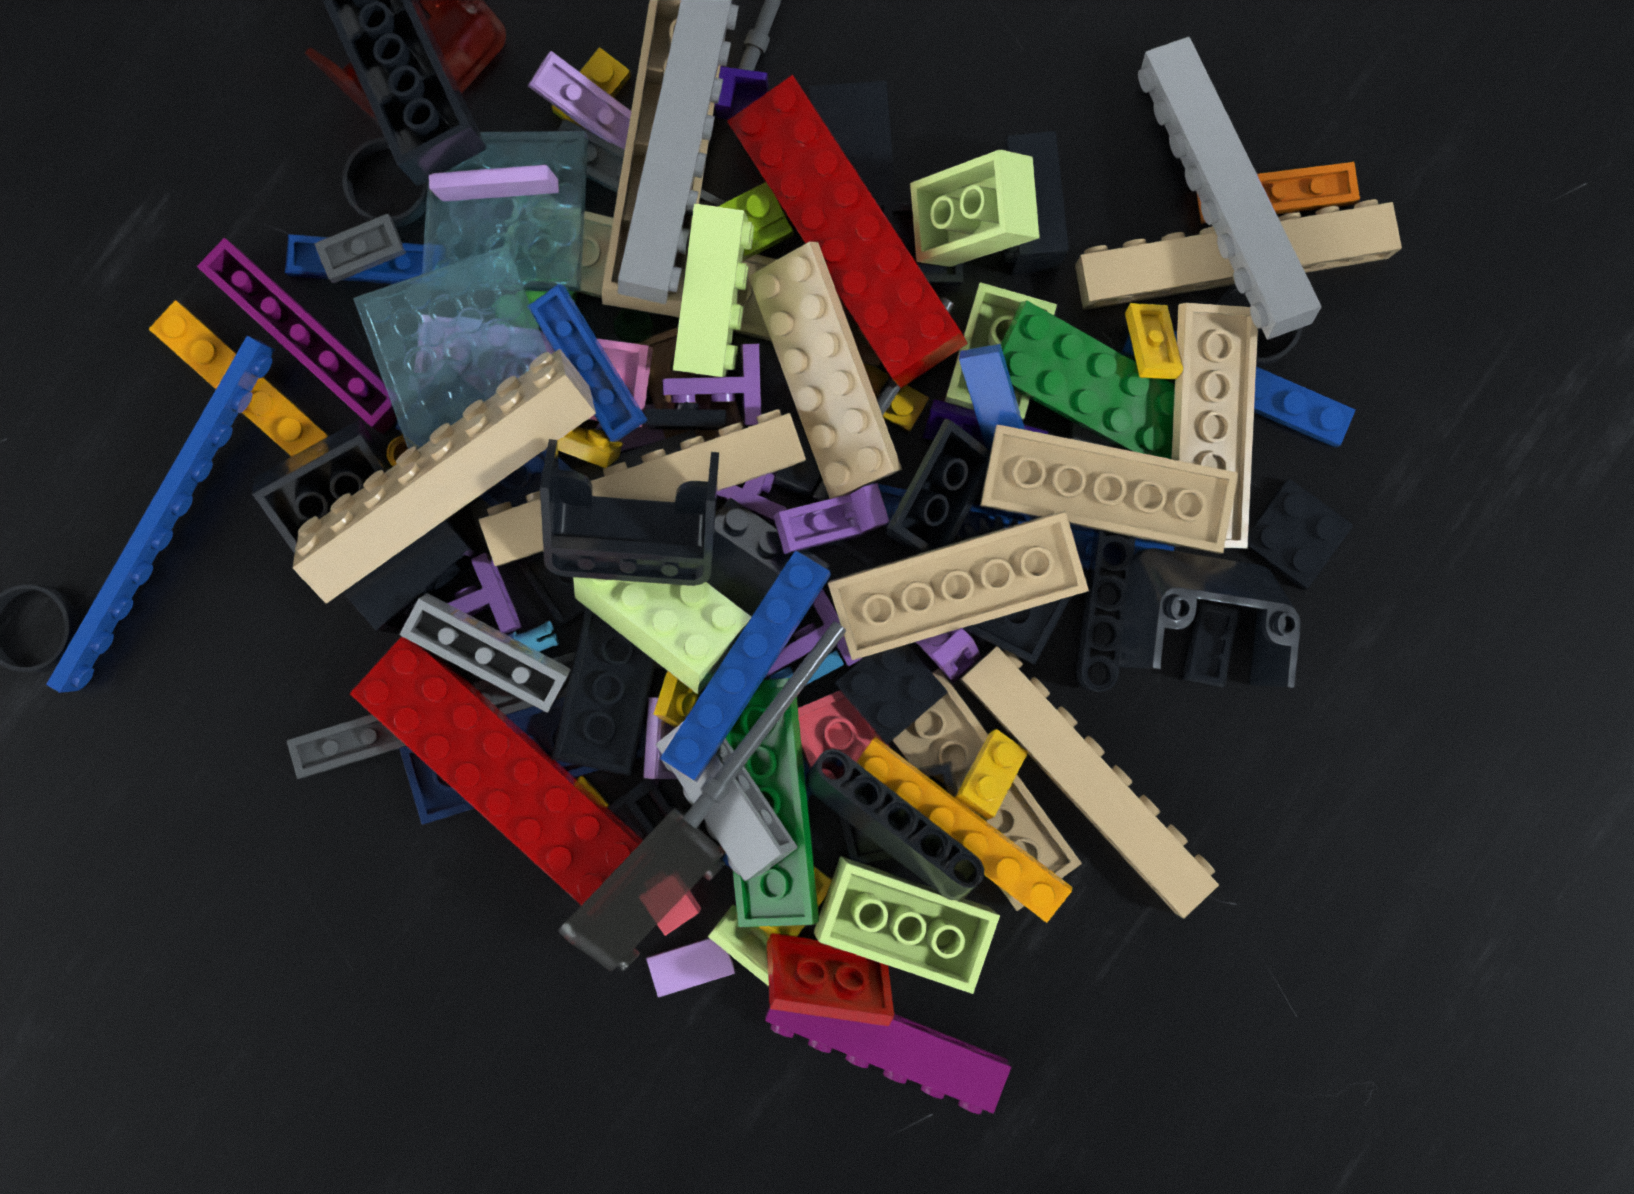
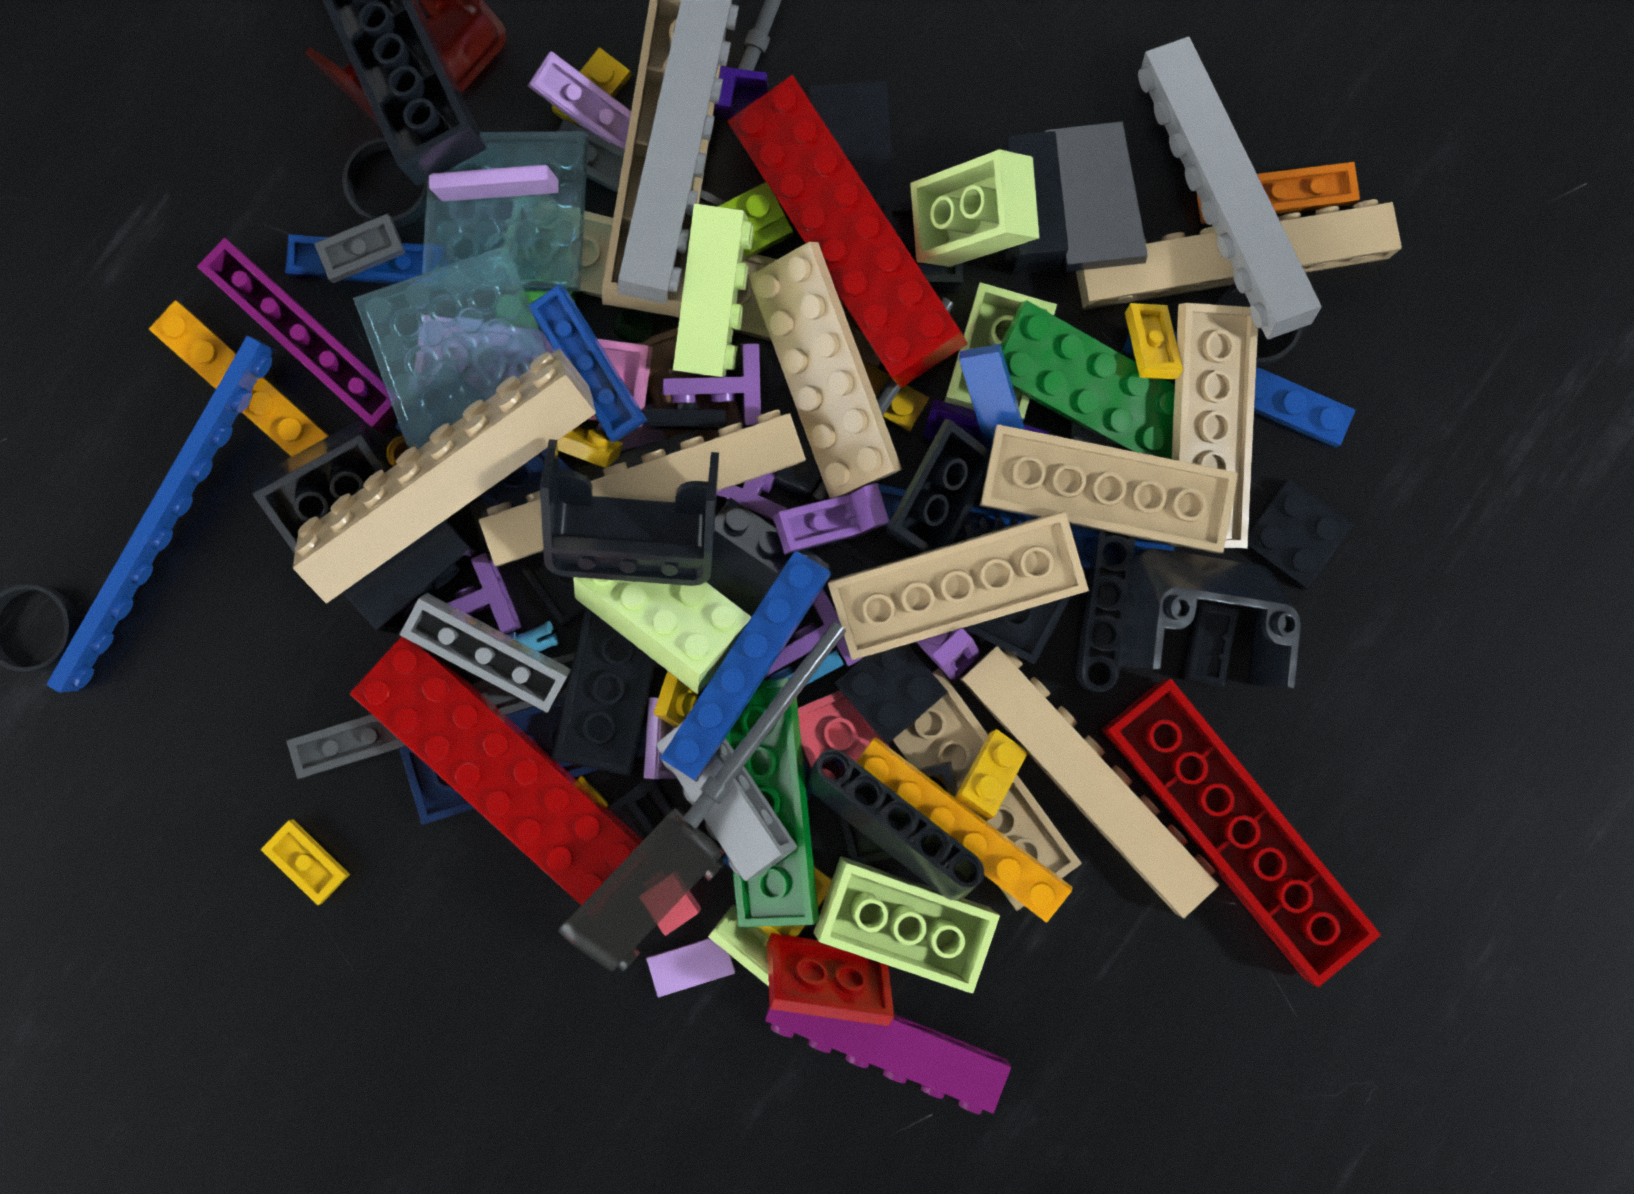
none -> yellow plate [261,819,350,905]
none -> black tile [1045,121,1148,272]
none -> red brick [1100,679,1381,987]

